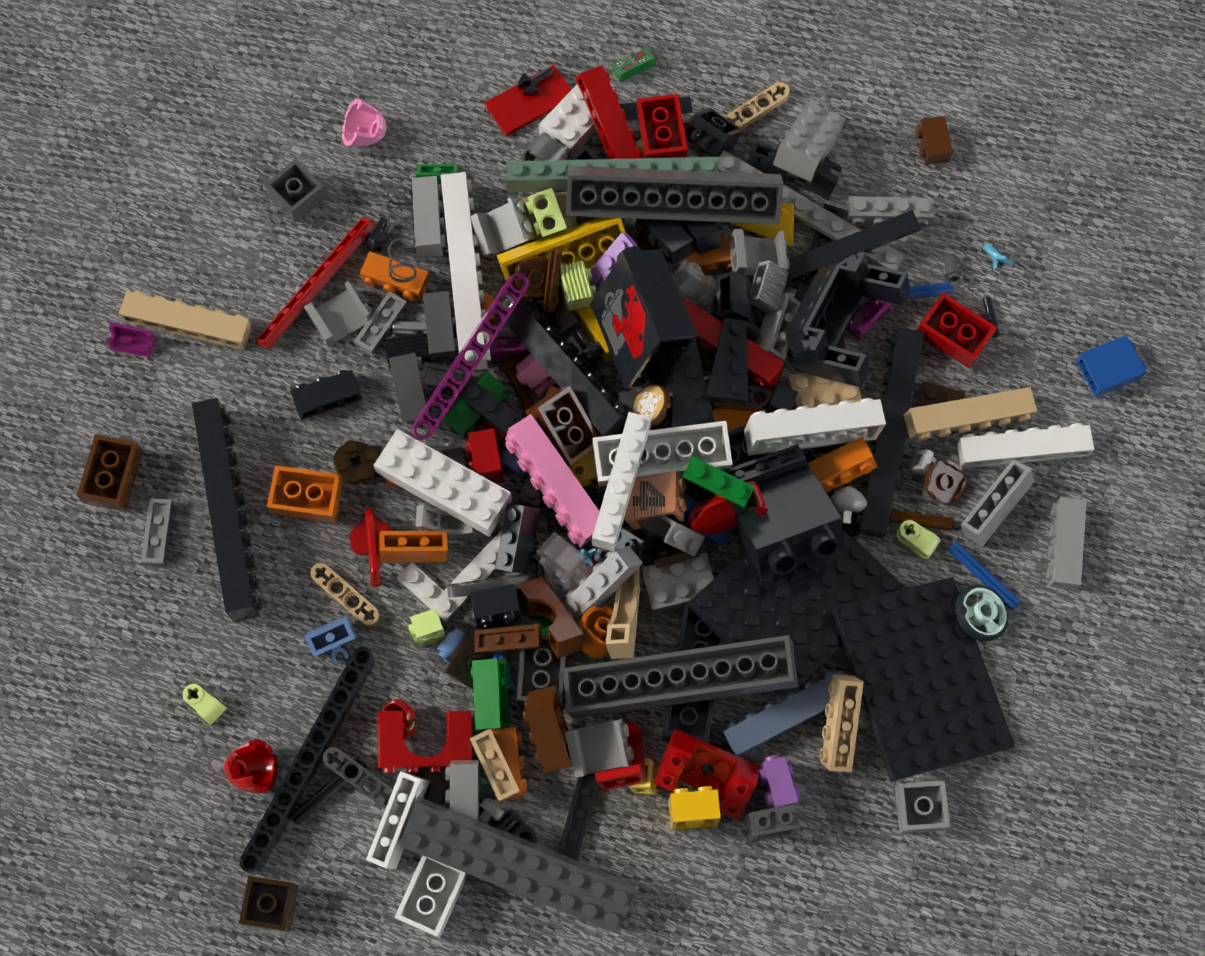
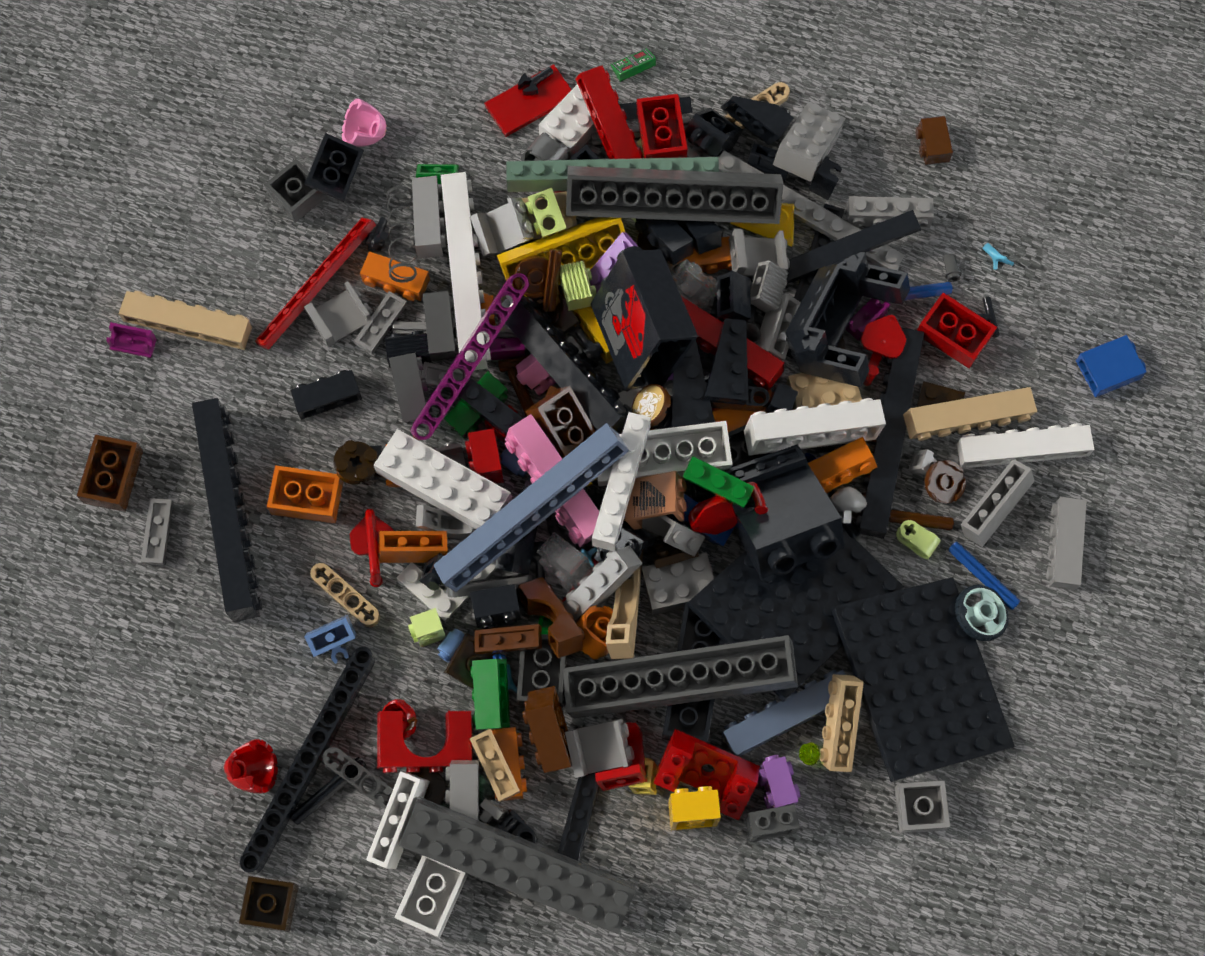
yellowish green piece [183,684,227,725] -> none
none -> black slope [304,133,364,202]
none -> black brick [419,553,444,591]
none -> sand blue brick [434,423,629,592]
none -> black slope [720,96,794,145]
none -> clear neon green plate [799,742,820,766]
none -> red piece [861,315,906,386]

